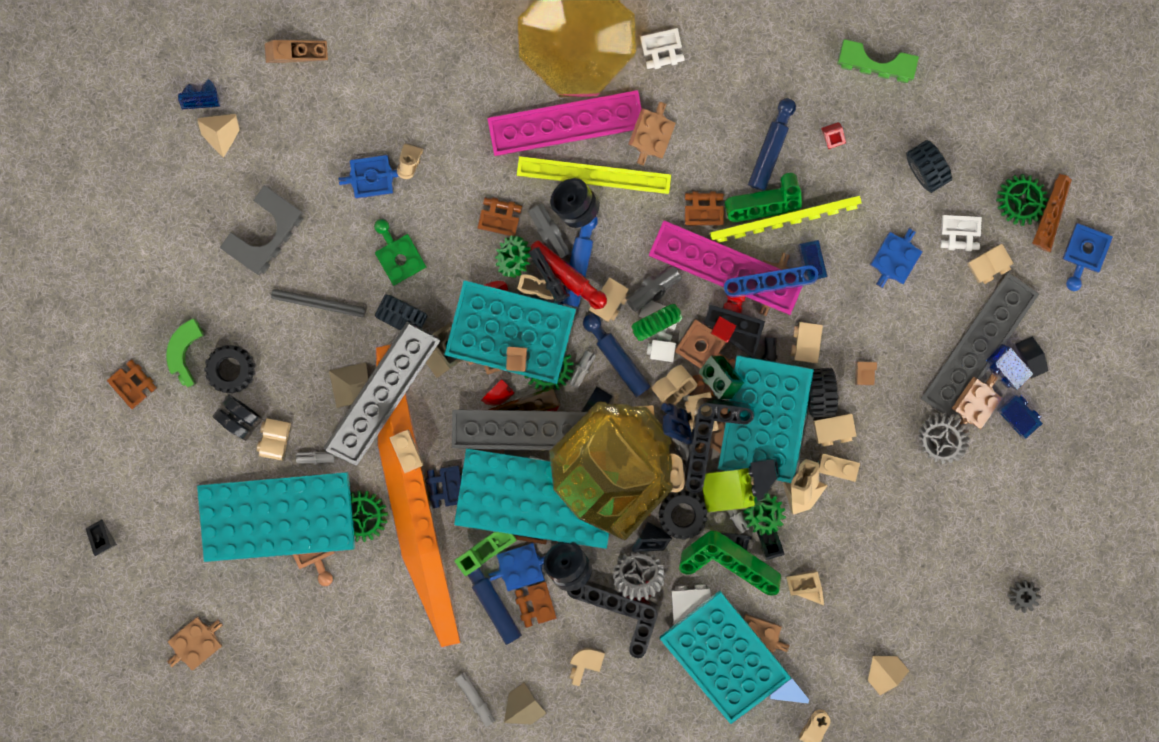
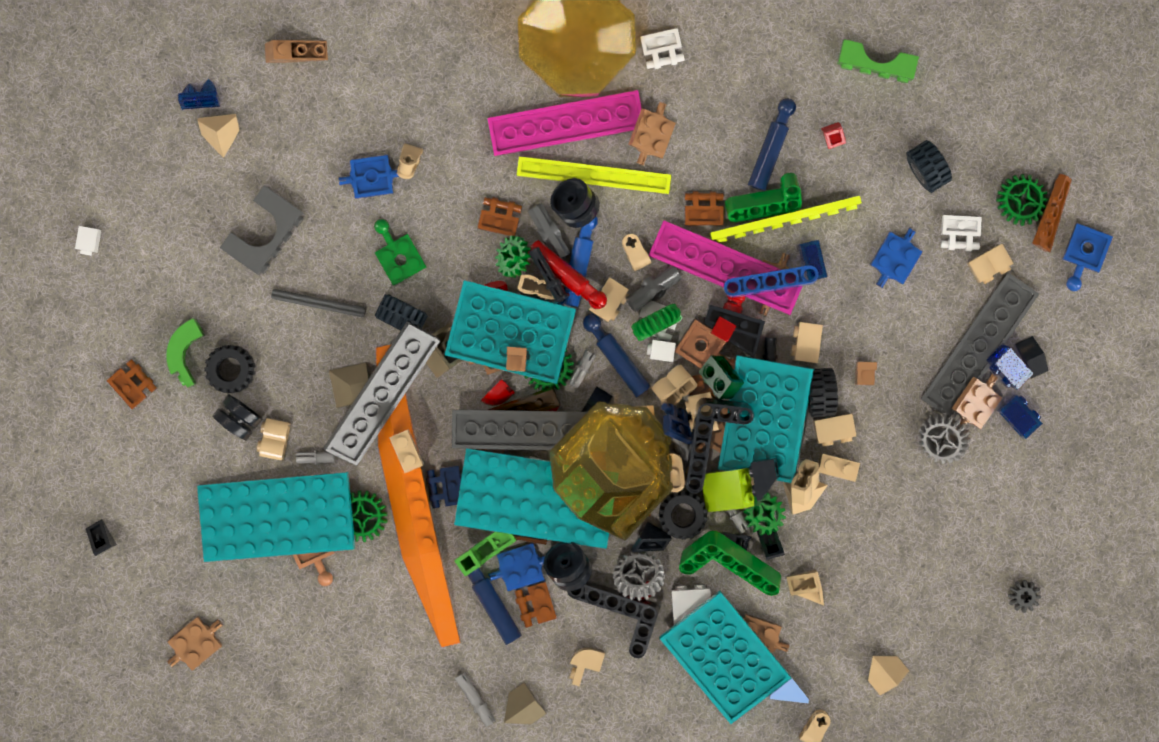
none -> white brick [75,226,101,256]
none -> tan piece [622,234,652,272]

